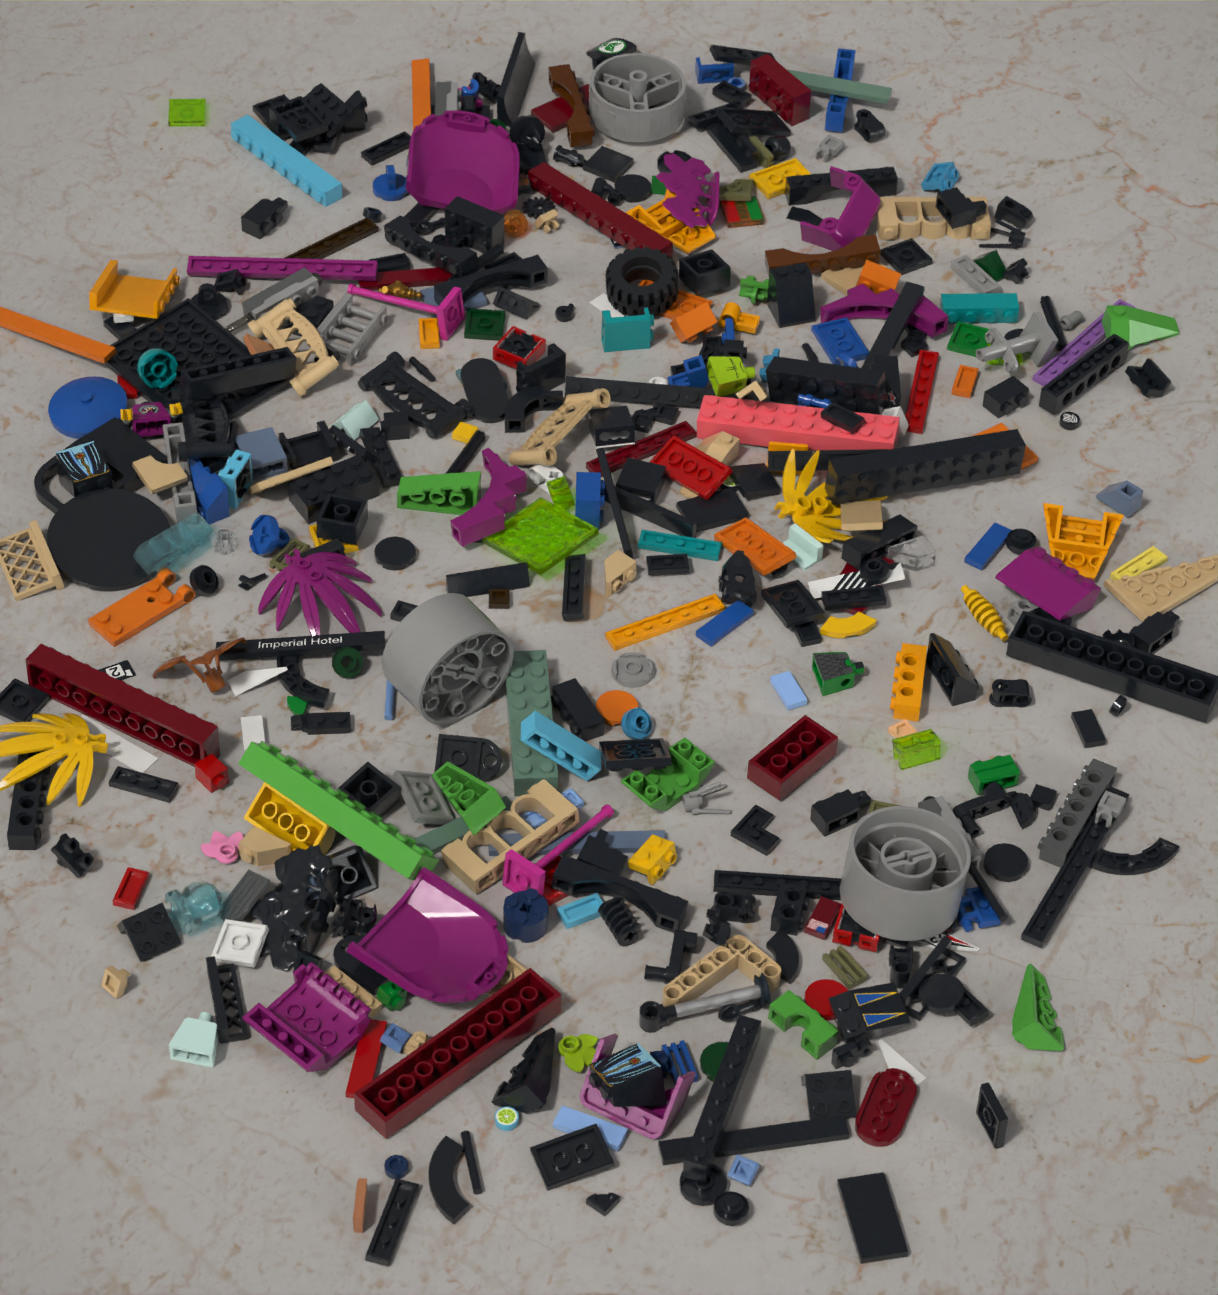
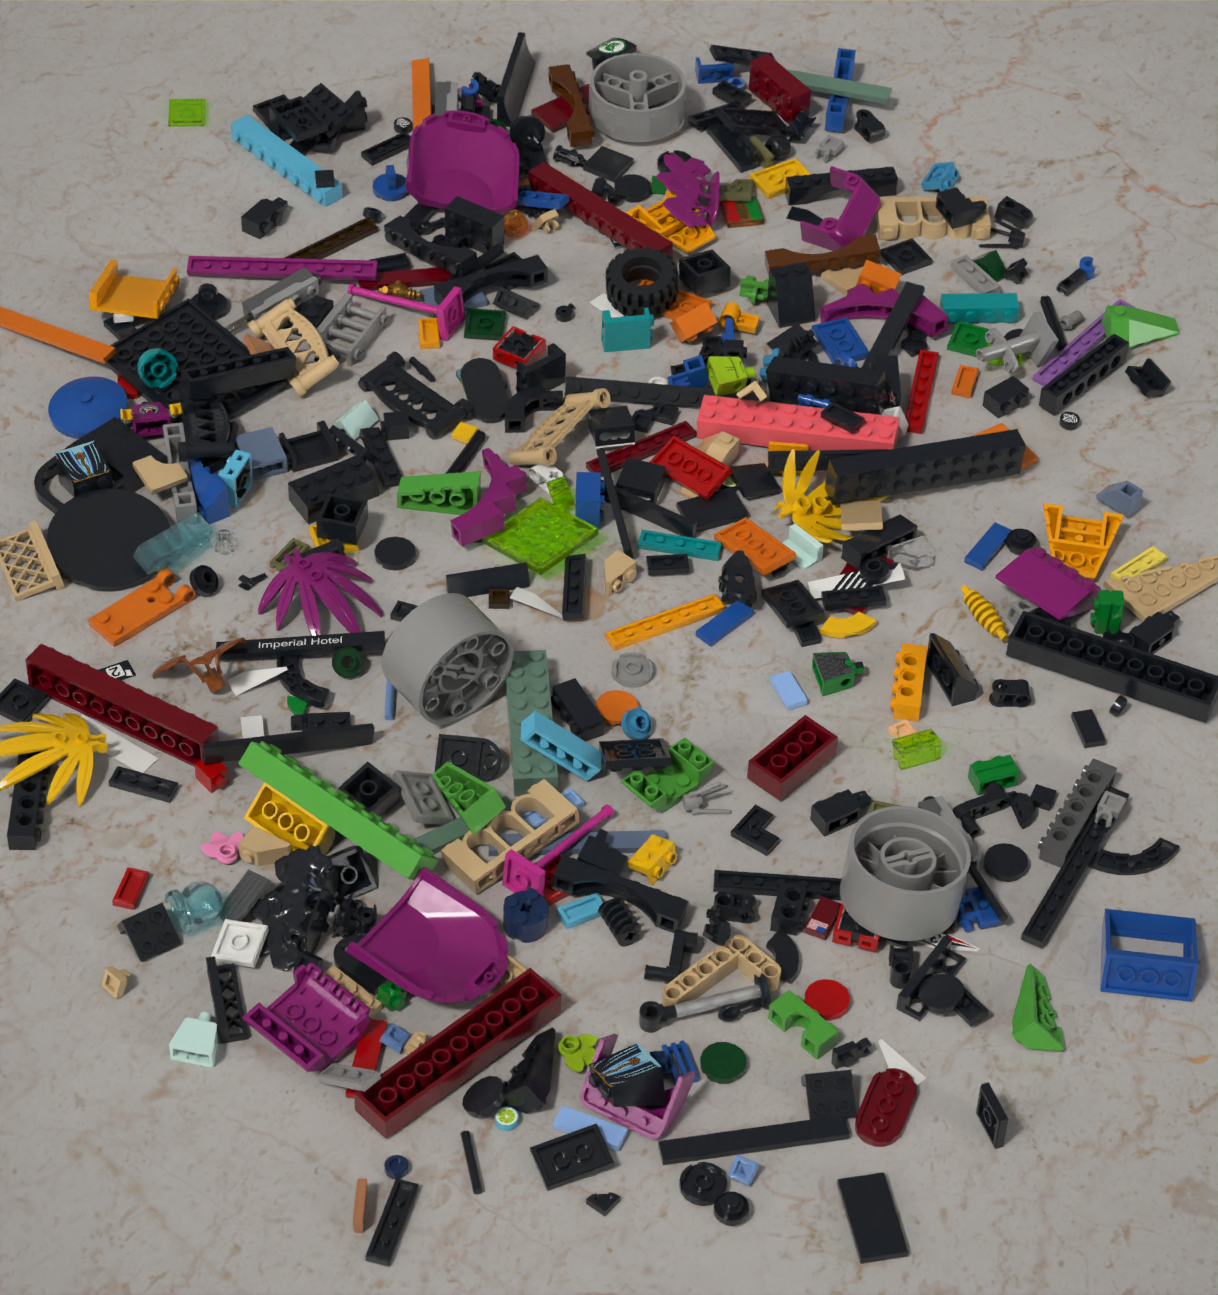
black hips [51,833,94,878] -> none
black bracket [214,269,246,295] -> none
tan tile [247,457,333,495] -> none
blue tile [249,515,290,556] -> none
black tile [429,1136,469,1225] -> none
black brick [683,1015,762,1183] -> none
olive tile [822,945,868,990] -> none
black slope [828,982,911,1044] -> none
none -> black tile [202,723,375,765]
none -> black tile [315,170,335,188]
none -> light grey tile [317,1063,381,1091]
none -> tile [394,117,412,133]
none -> black tile [462,1076,507,1117]
none -> white sticker [510,587,563,618]
none -> blue tile [516,190,570,209]
none -> black hinge [766,323,819,359]
none -> black hinge [786,110,816,142]
none -> black piece [1056,256,1095,296]
none -> green brick [1090,590,1125,634]
none -> blue windscreen [1100,909,1198,1002]

